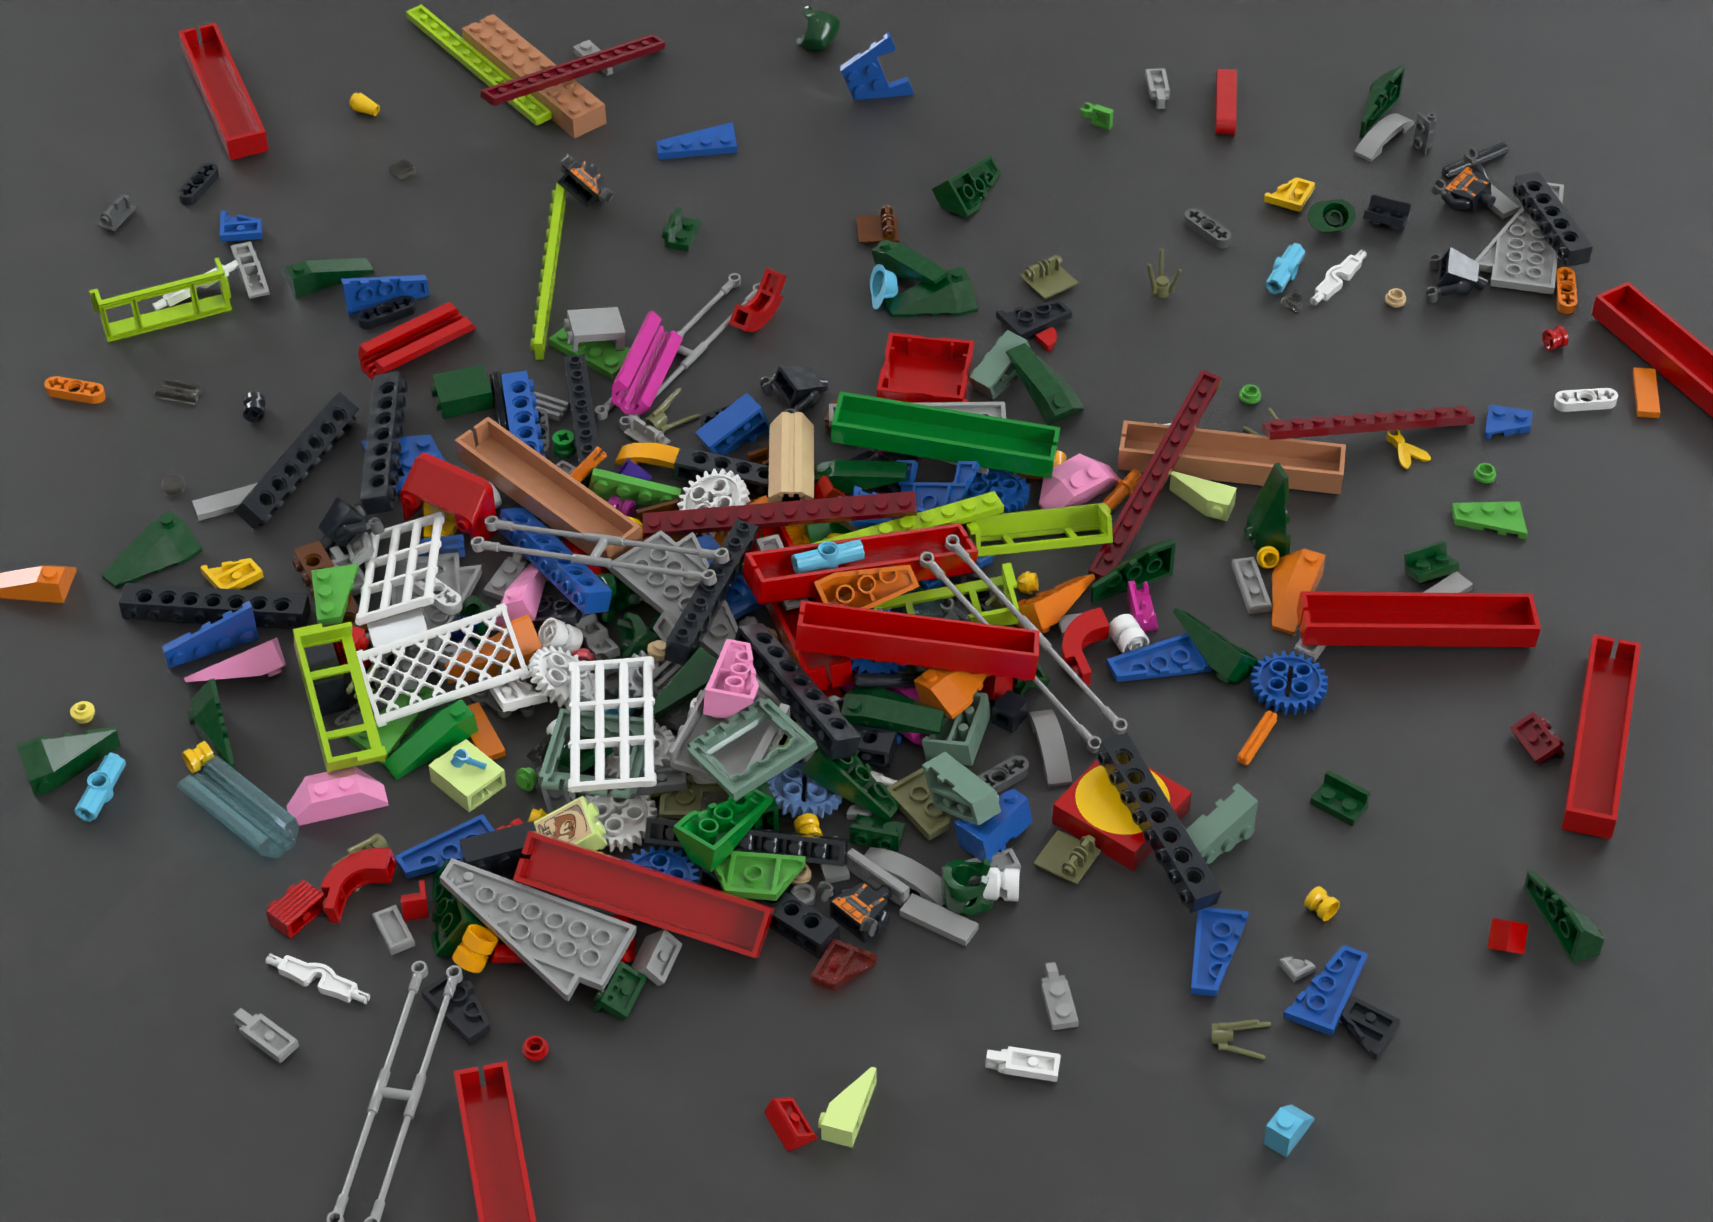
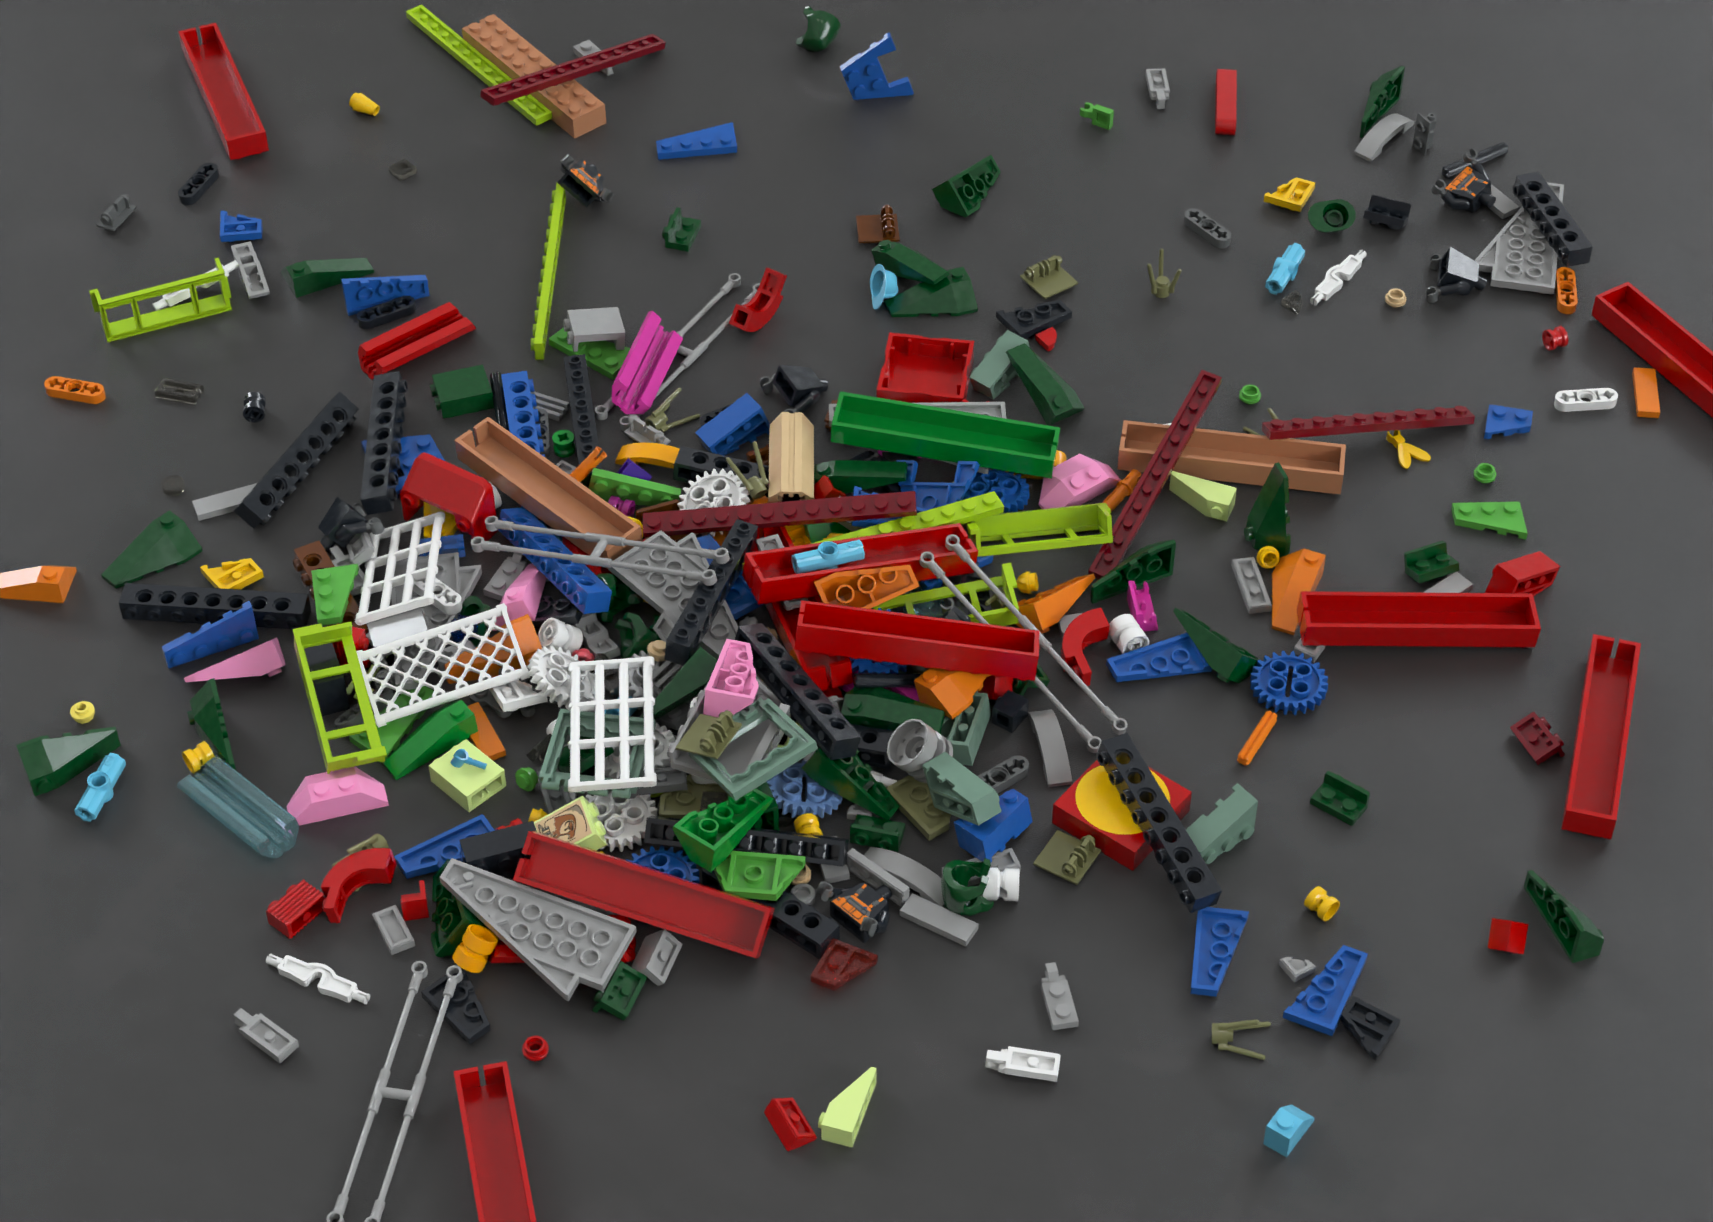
none -> olive hinge [675,710,742,759]
none -> olive plant [726,441,769,500]
none -> light grey wheel [887,719,953,783]
none -> red wedge [1485,551,1561,597]

